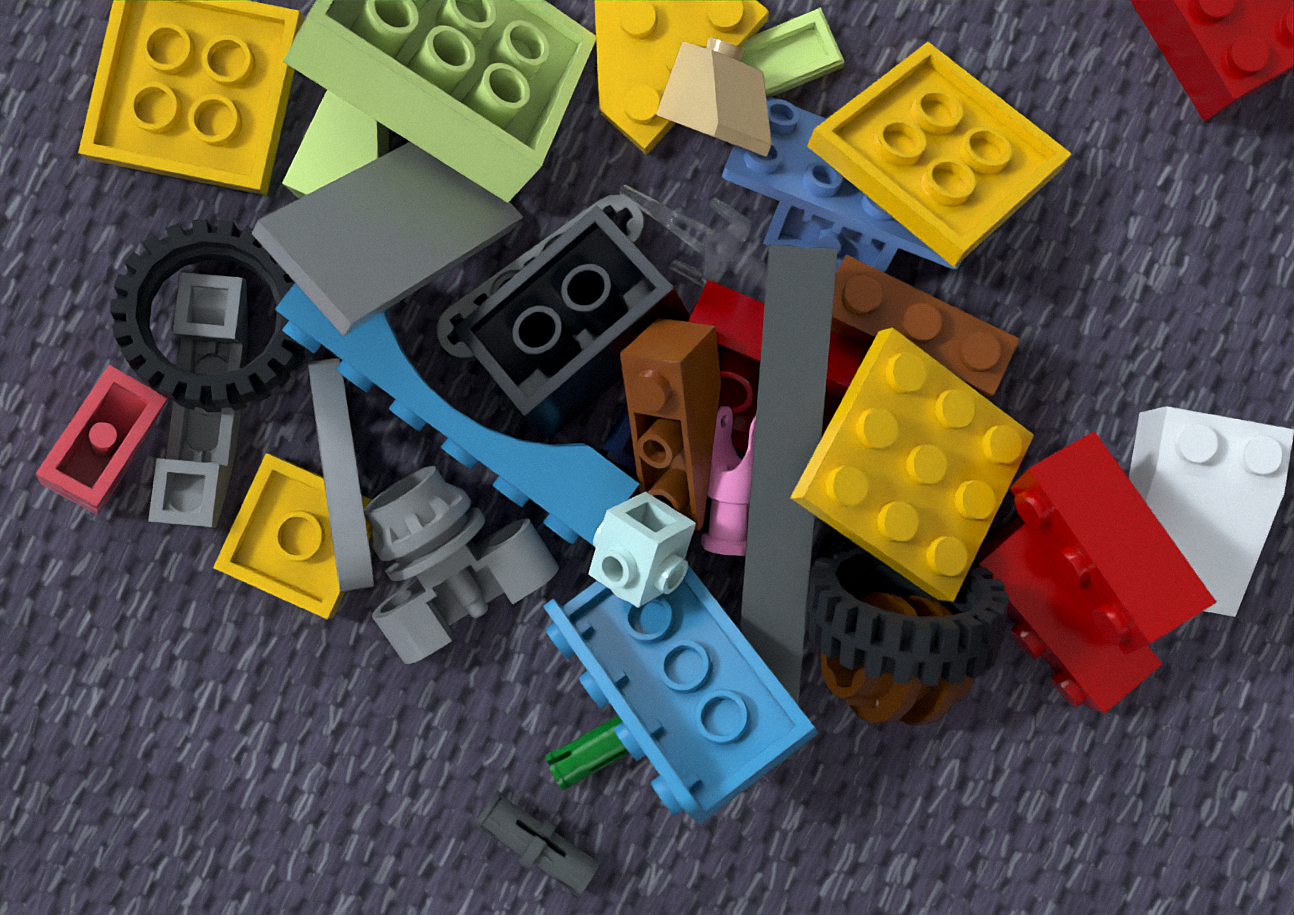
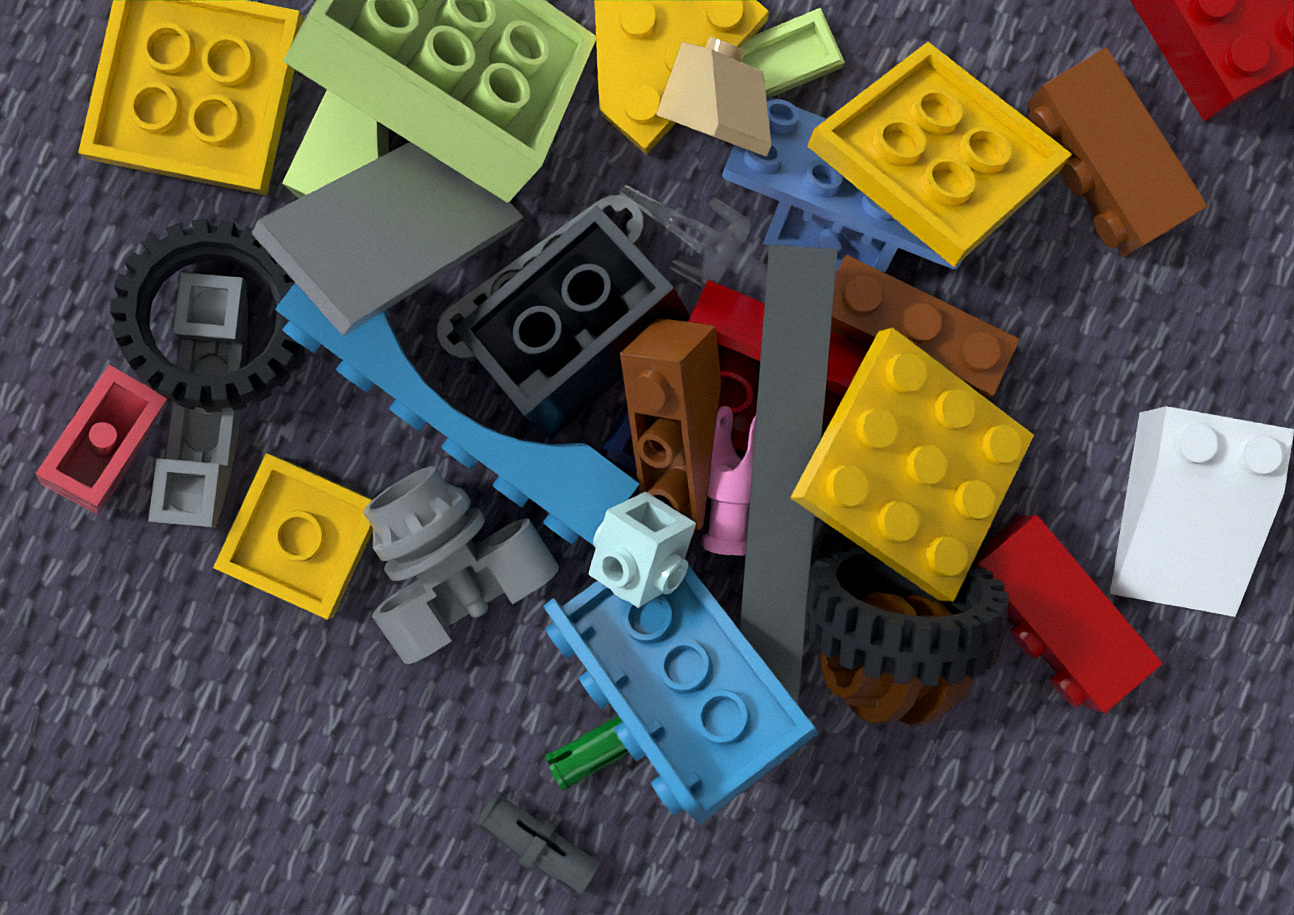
light grey beam [308,358,374,592] -> none
red slope [1010,431,1217,656] -> none
none -> dark orange brick [1026,47,1208,257]

